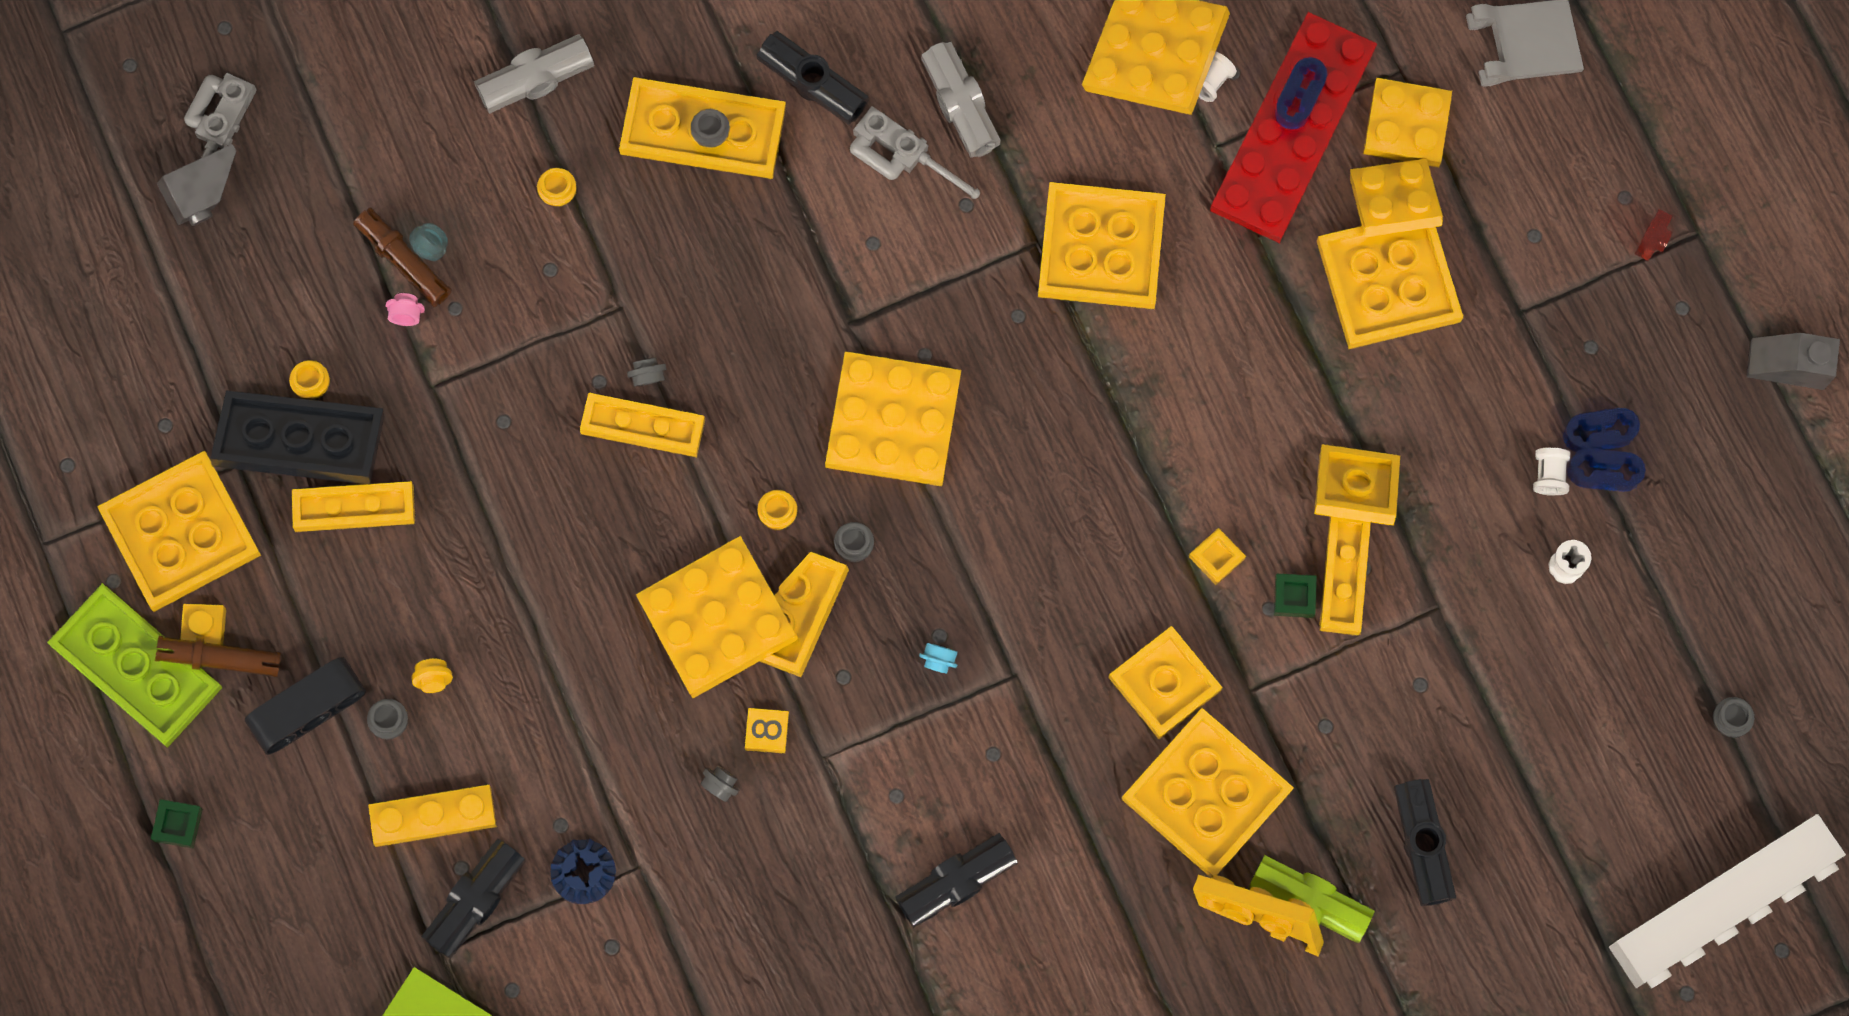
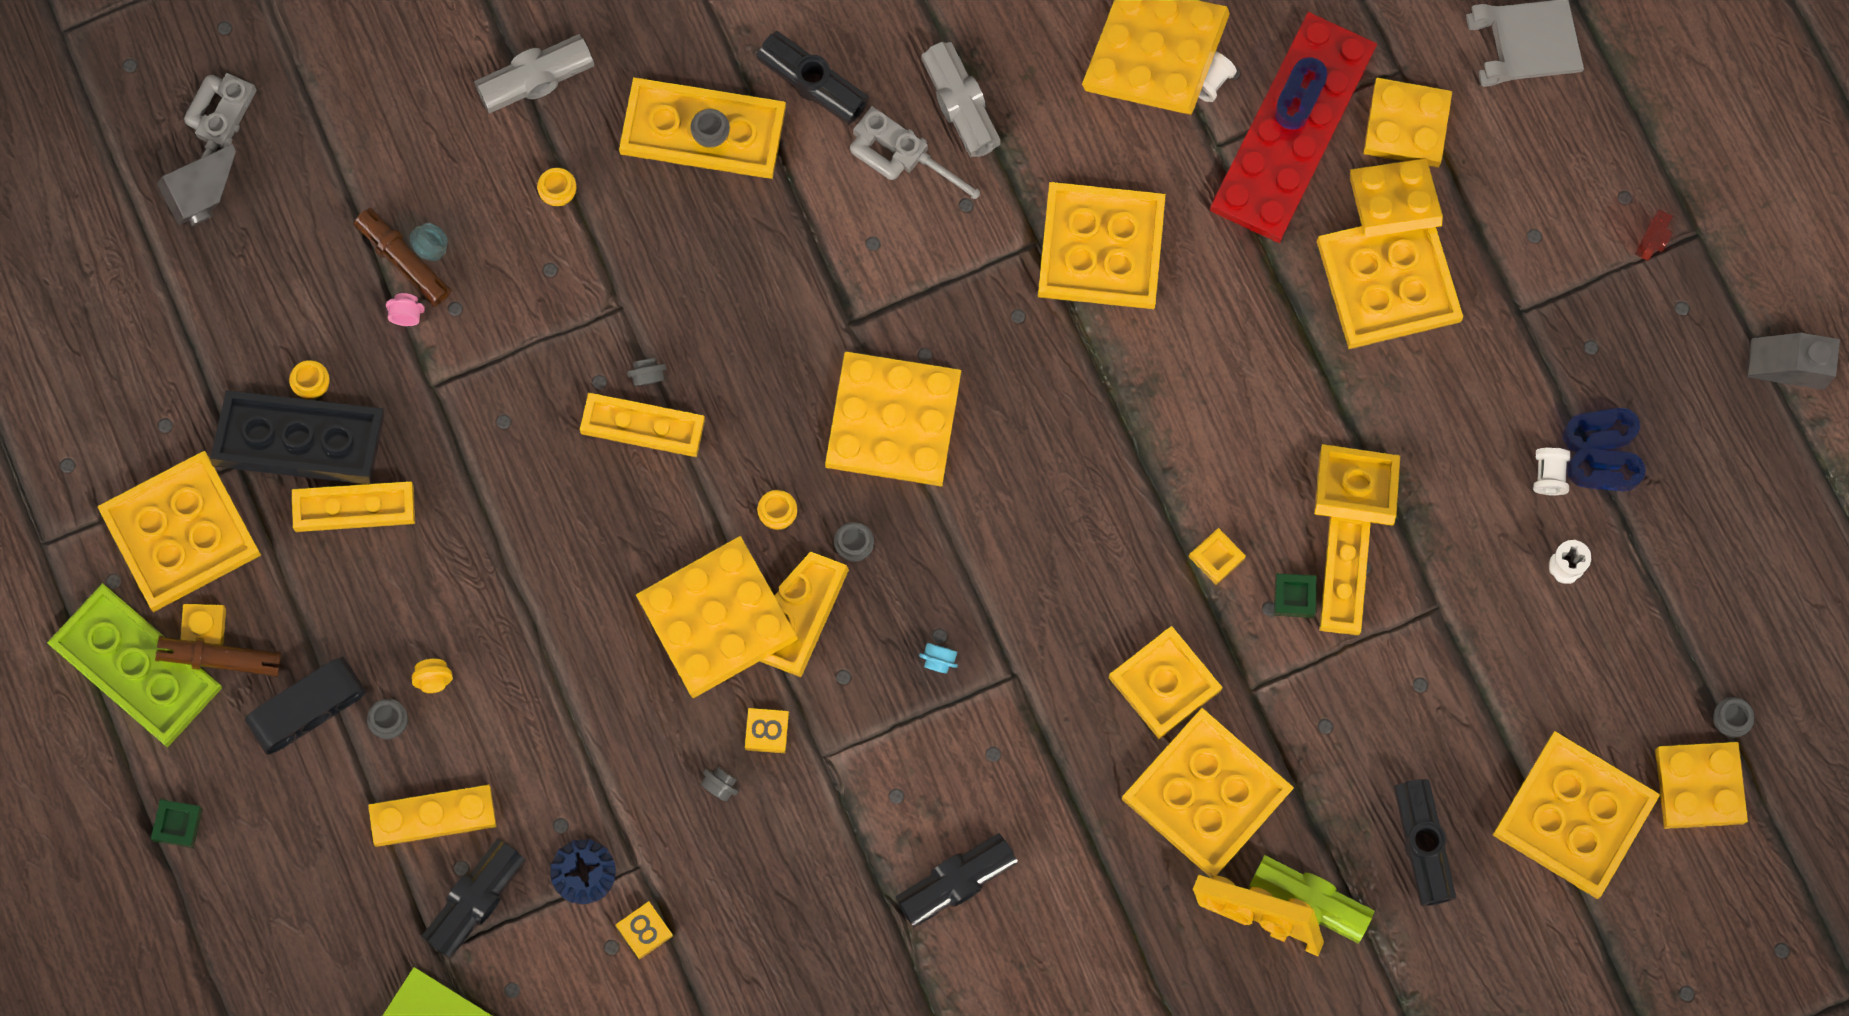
white brick [1609,814,1846,989] -> none
none -> yellow tile [616,901,673,960]
none -> yellow plate [1492,731,1660,899]
none -> yellow plate [1655,742,1748,829]

